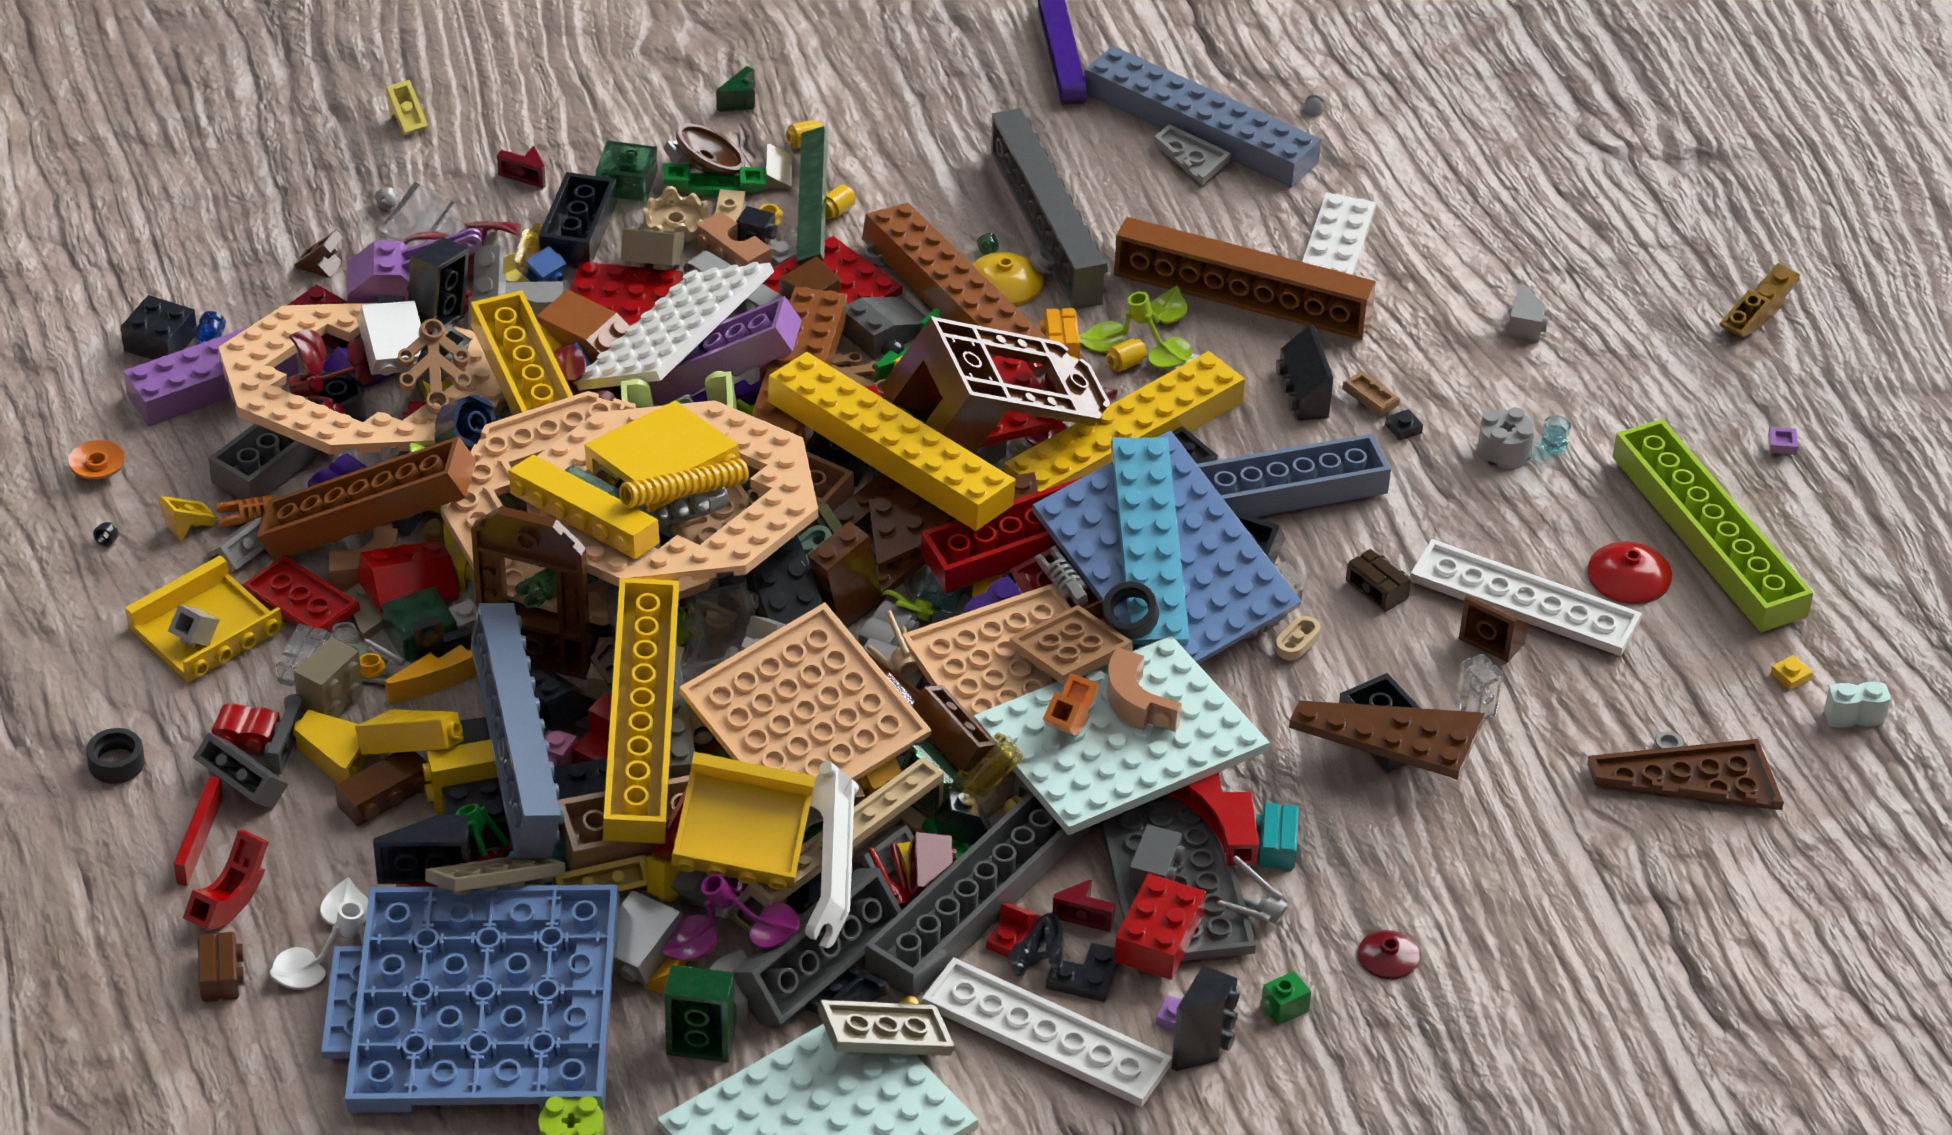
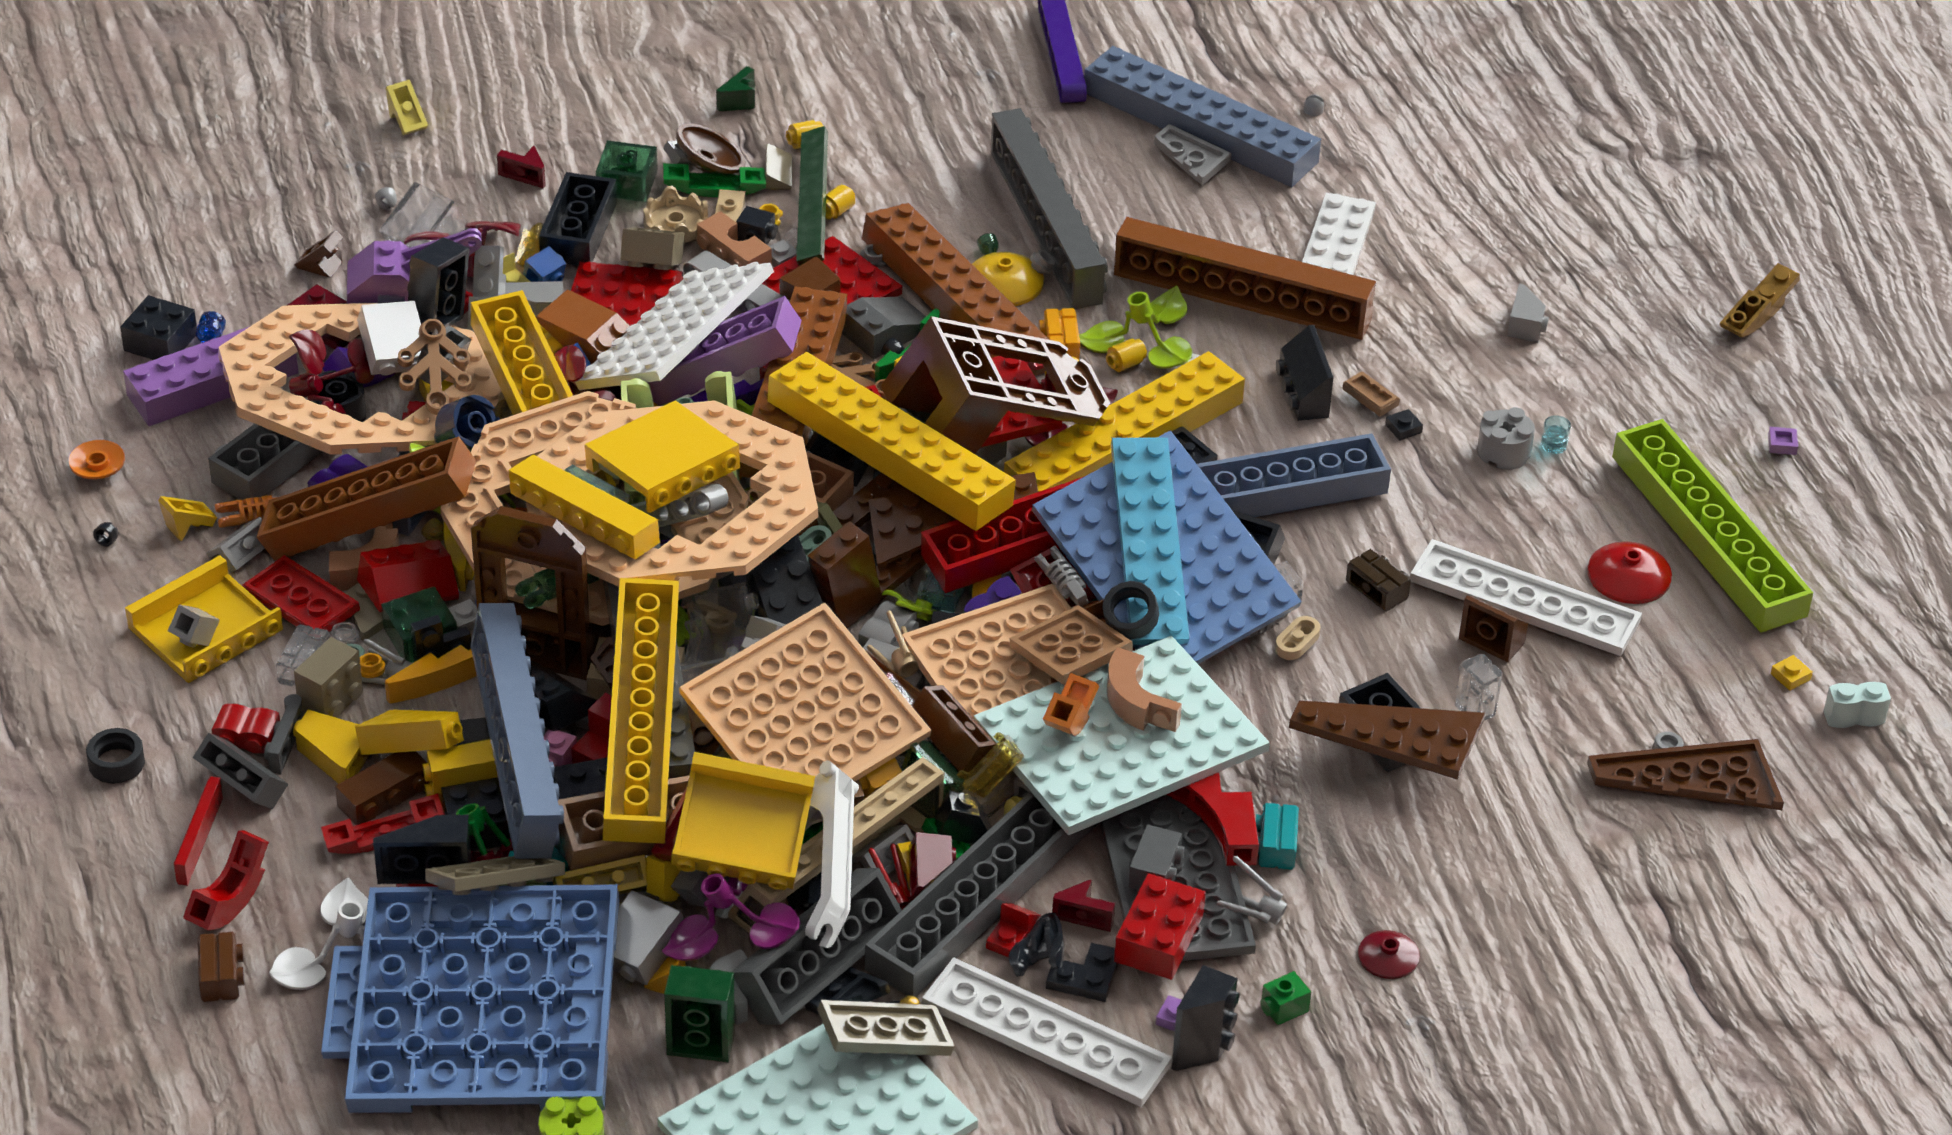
yellow piece [620,459,749,508] -> none
none -> red slope [321,793,445,854]

